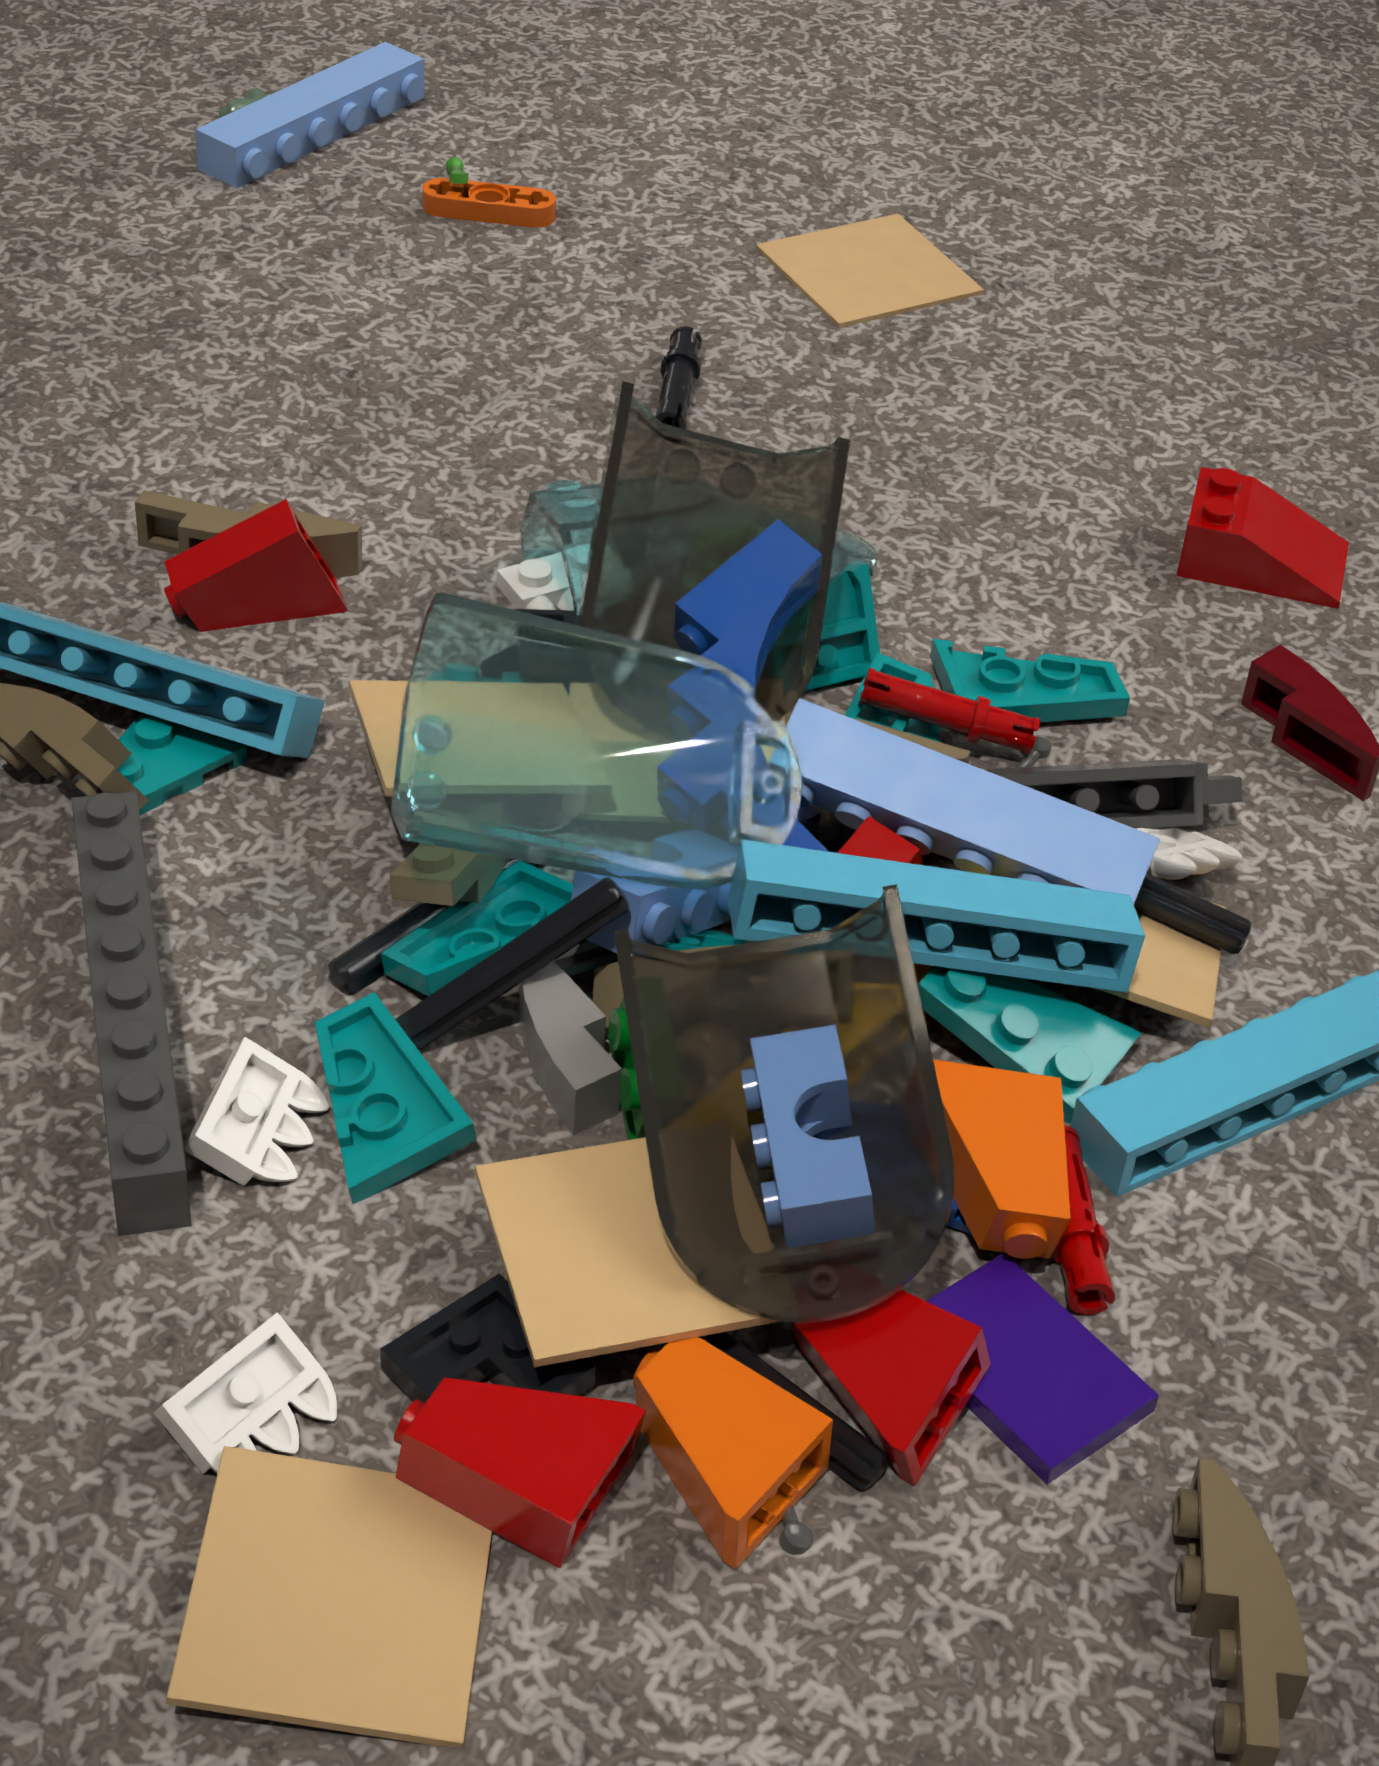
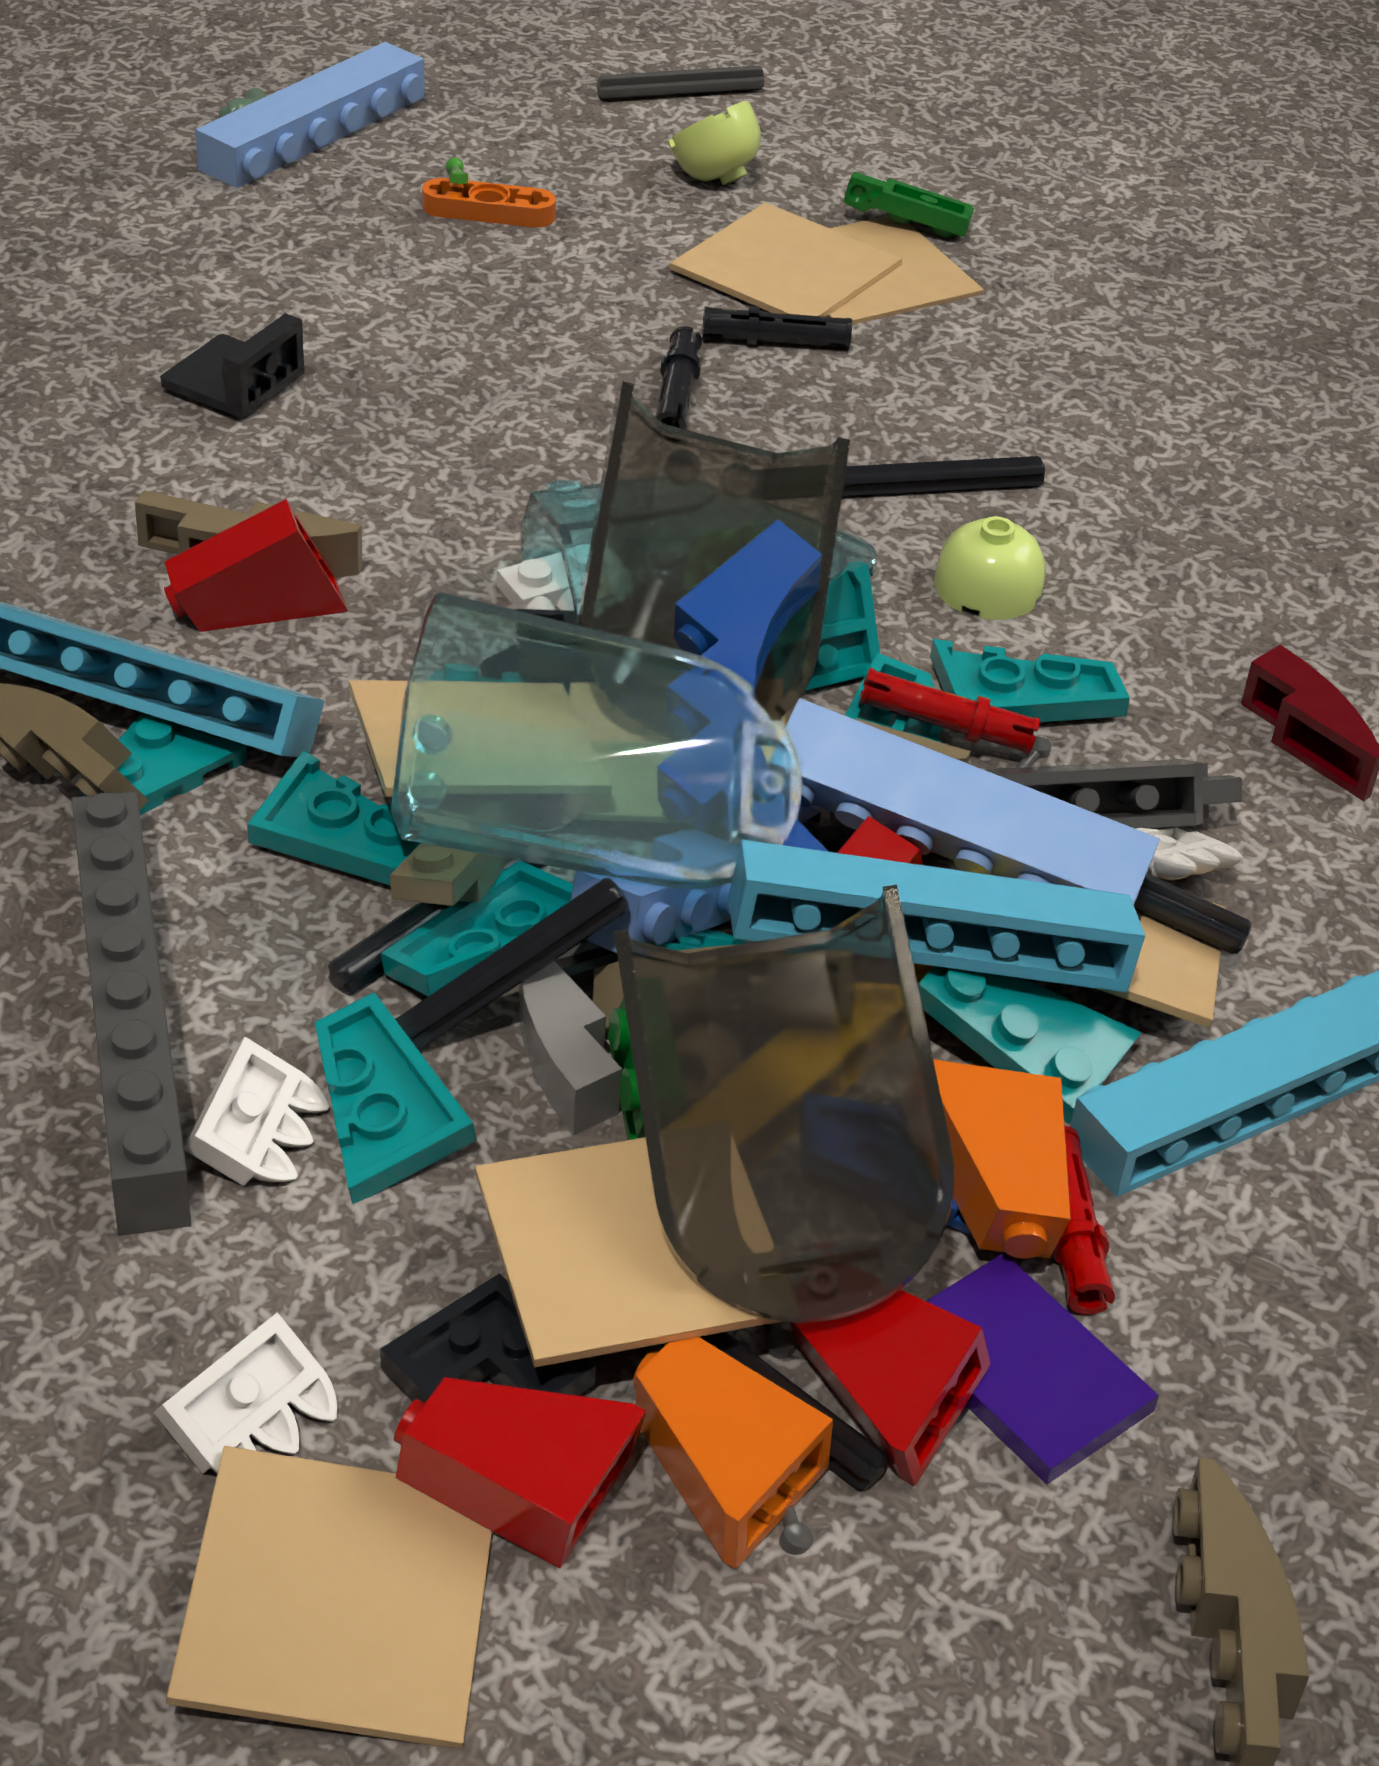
medium blue arch [740,1024,877,1255] -> none
red slope [1176,467,1349,609] -> none
none -> black bracket [160,313,304,419]
none -> teal wing [247,750,434,886]
none -> dark grey axle [597,66,764,100]
none -> yellowish green cylinder [667,100,761,186]
none -> tan piece [669,202,902,317]
none -> black pin [702,306,852,350]
none -> black axle [738,456,1045,503]
none -> green hinge [843,172,974,238]
none -> yellowish green cylinder [934,516,1046,620]

